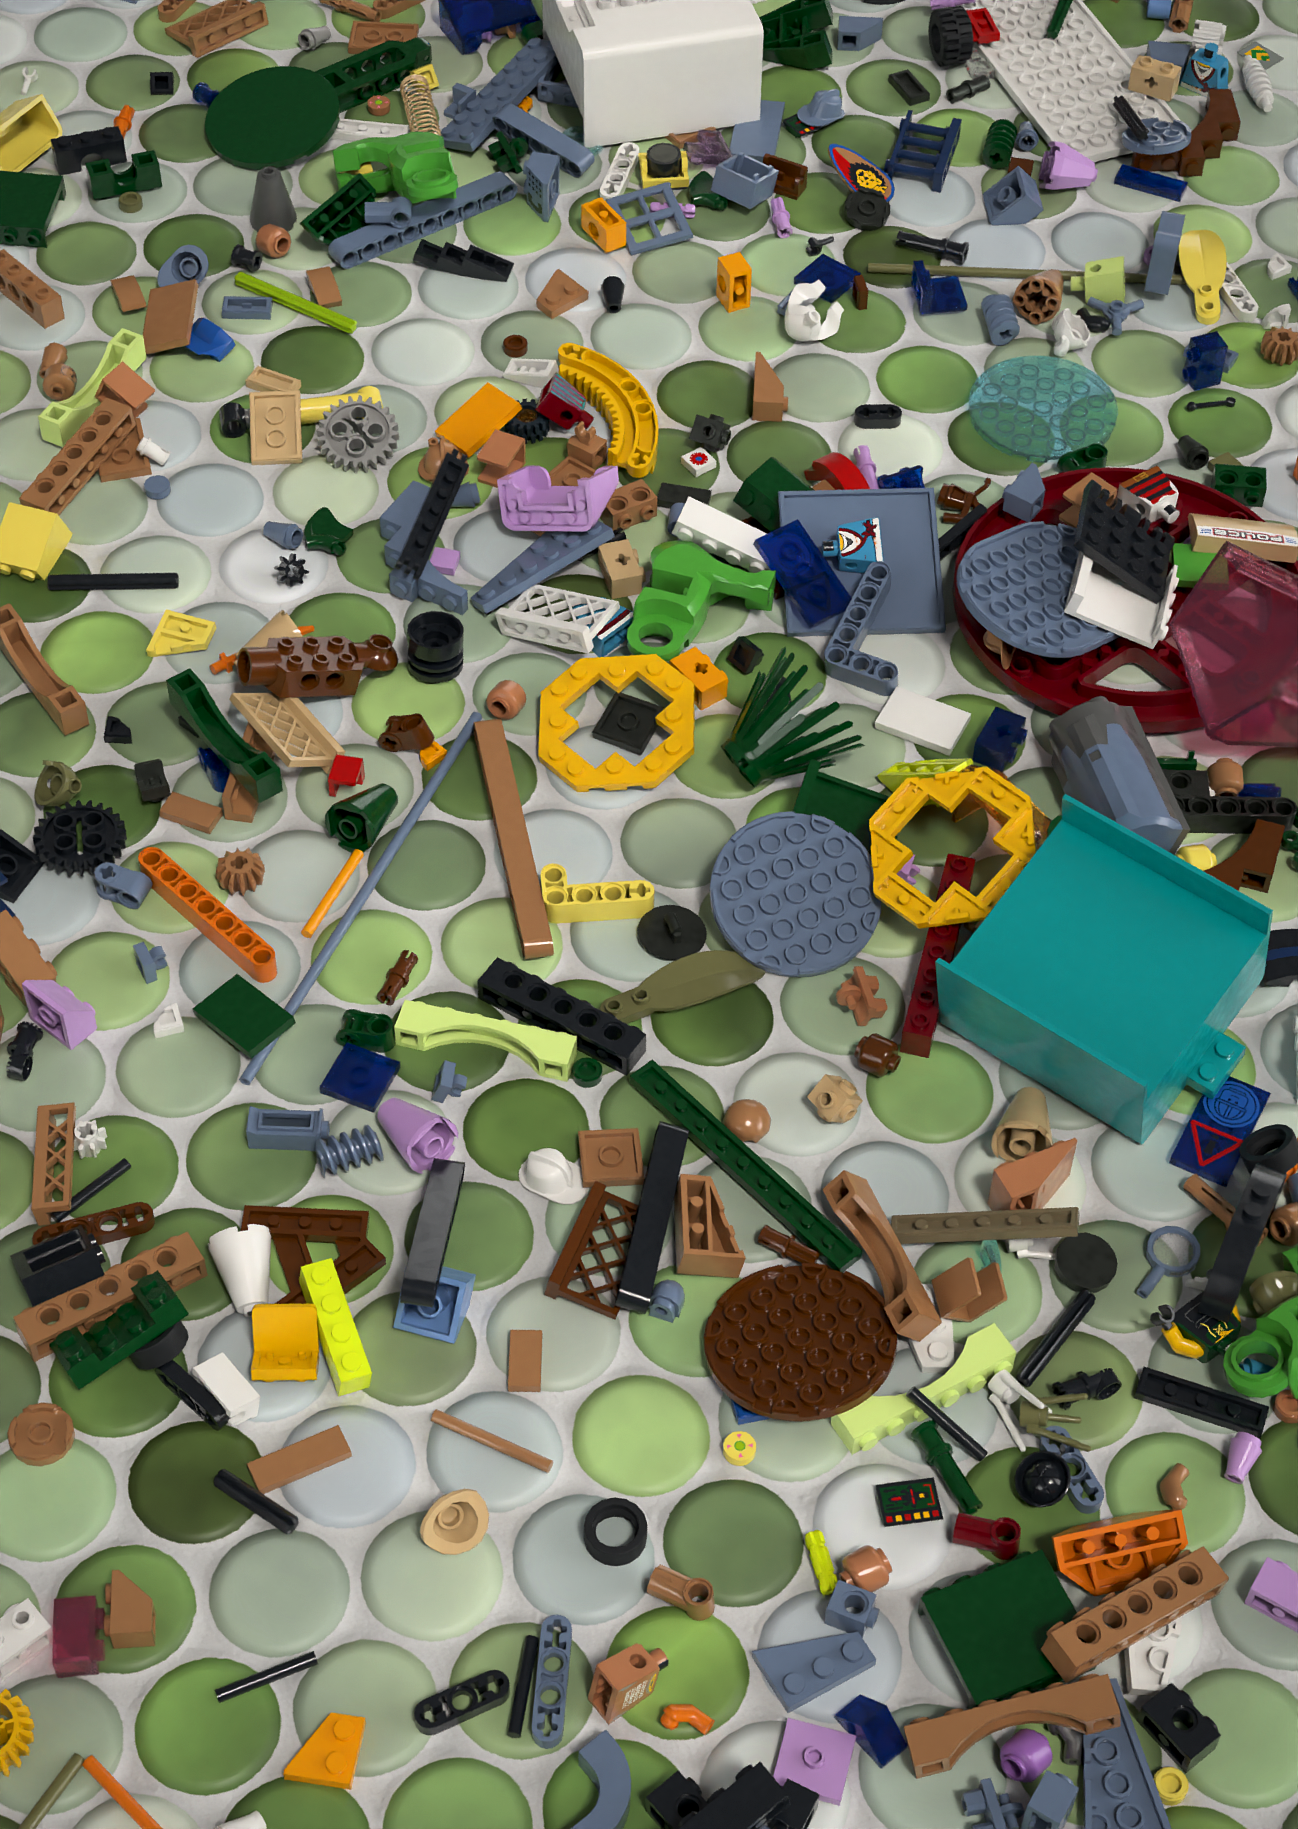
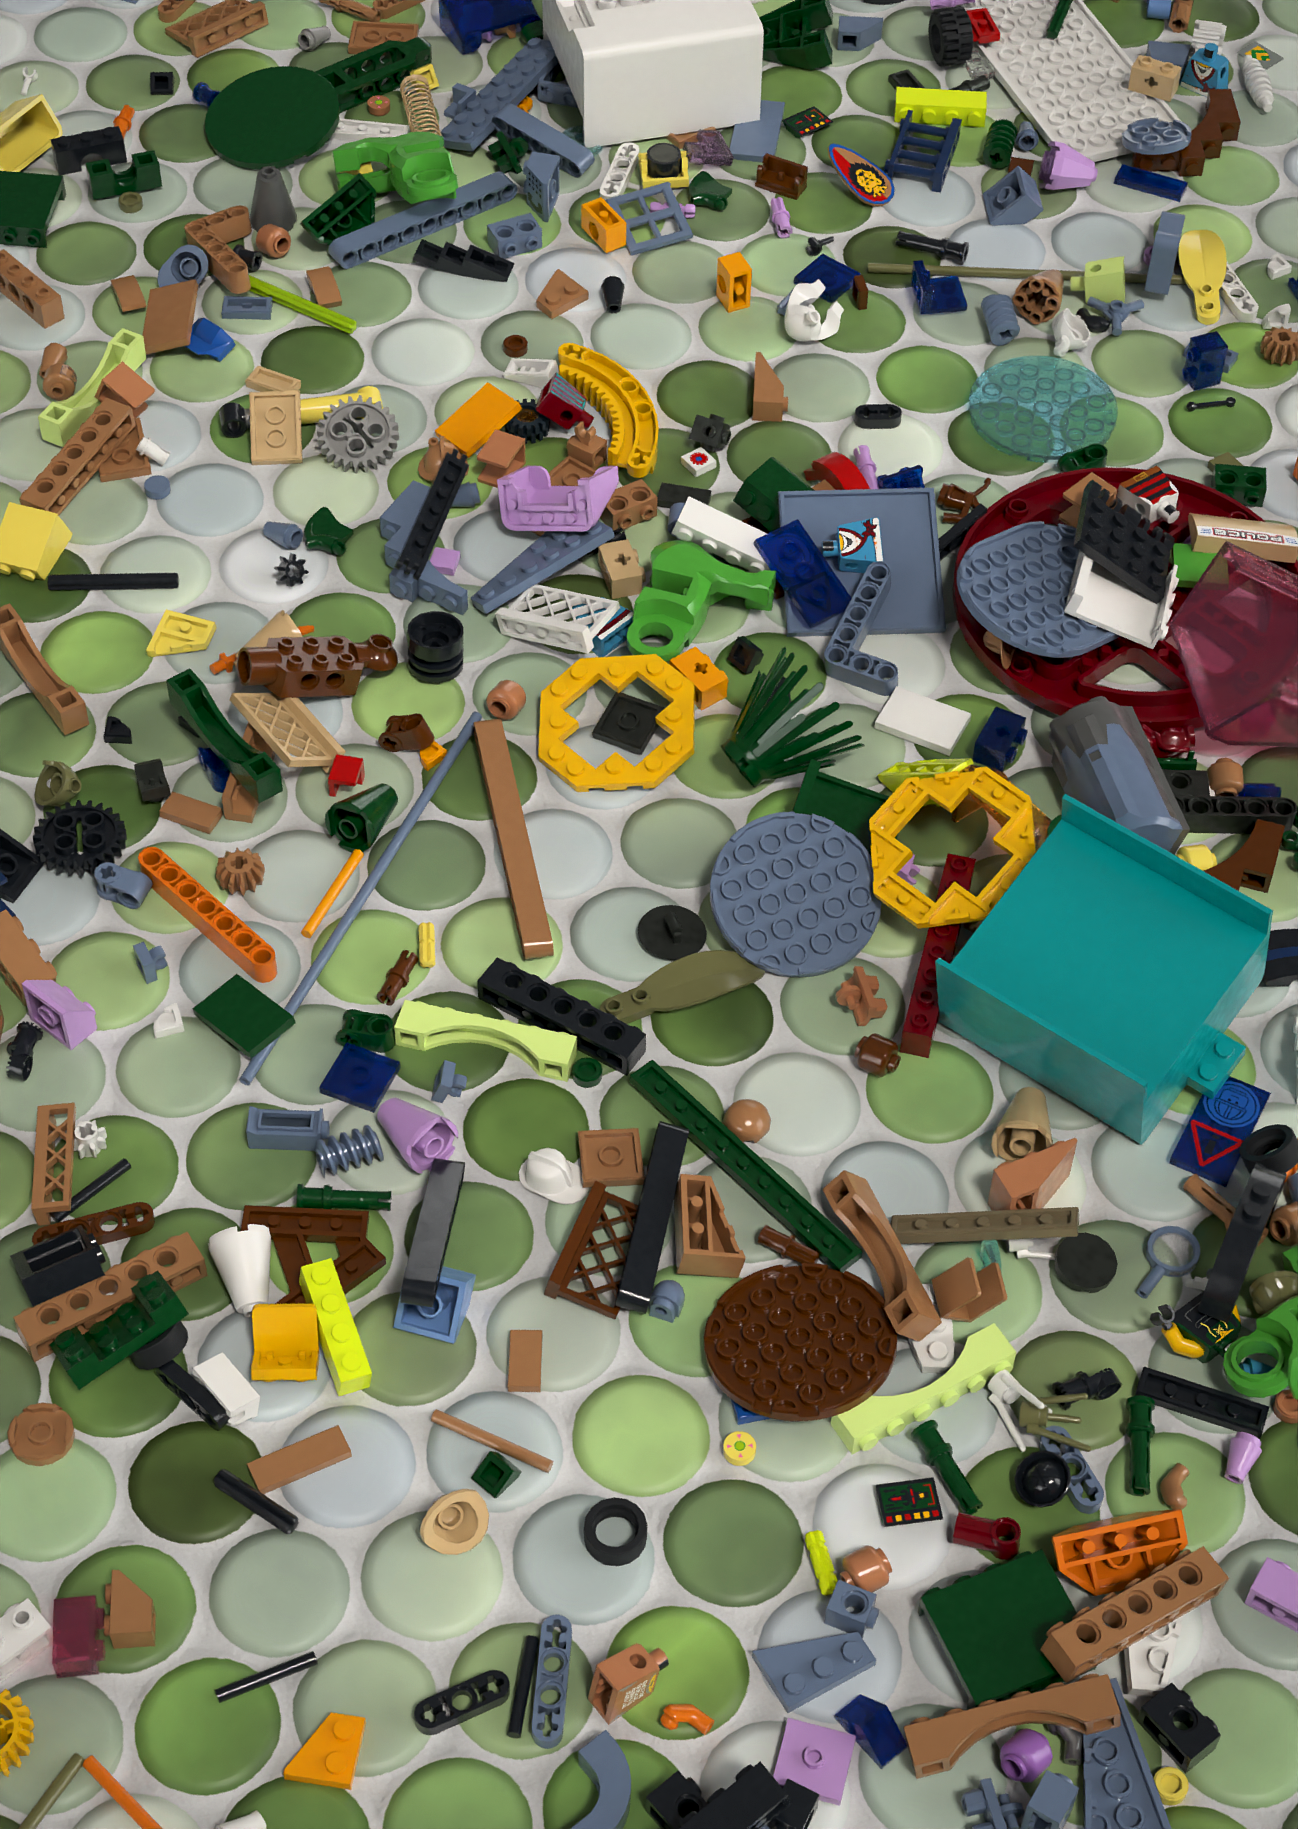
sand blue piece [365,196,412,229] -> none
light yellow beam [541,863,655,924] -> none
medium nougat piece [647,1564,715,1621] -> none
sand blue container [711,152,779,209] -> none
sand blue piece [797,89,845,126] -> none
tan brick [807,1074,863,1123] -> none
pearl dark grey tile [844,188,890,231] -> none
black bar [906,1386,988,1462] -> none
sand blue slope [1002,463,1045,523] -> none
black axle [1016,1289,1096,1387] -> none
black axle [1113,95,1149,141] -> none
pearl dark grey cone [1178,435,1209,469] -> none
none -> medium nougat beam [184,205,252,294]
none -> dark green pin [296,1184,392,1211]
none -> light yellow piece [419,922,435,968]
none -> dark green slope [471,1451,522,1498]
none -> sand blue brick [487,213,542,259]
none -> neon yellow brick [894,87,987,127]
none -> dark green pin [1126,1396,1155,1496]
none -> dark red animal [1141,724,1195,758]

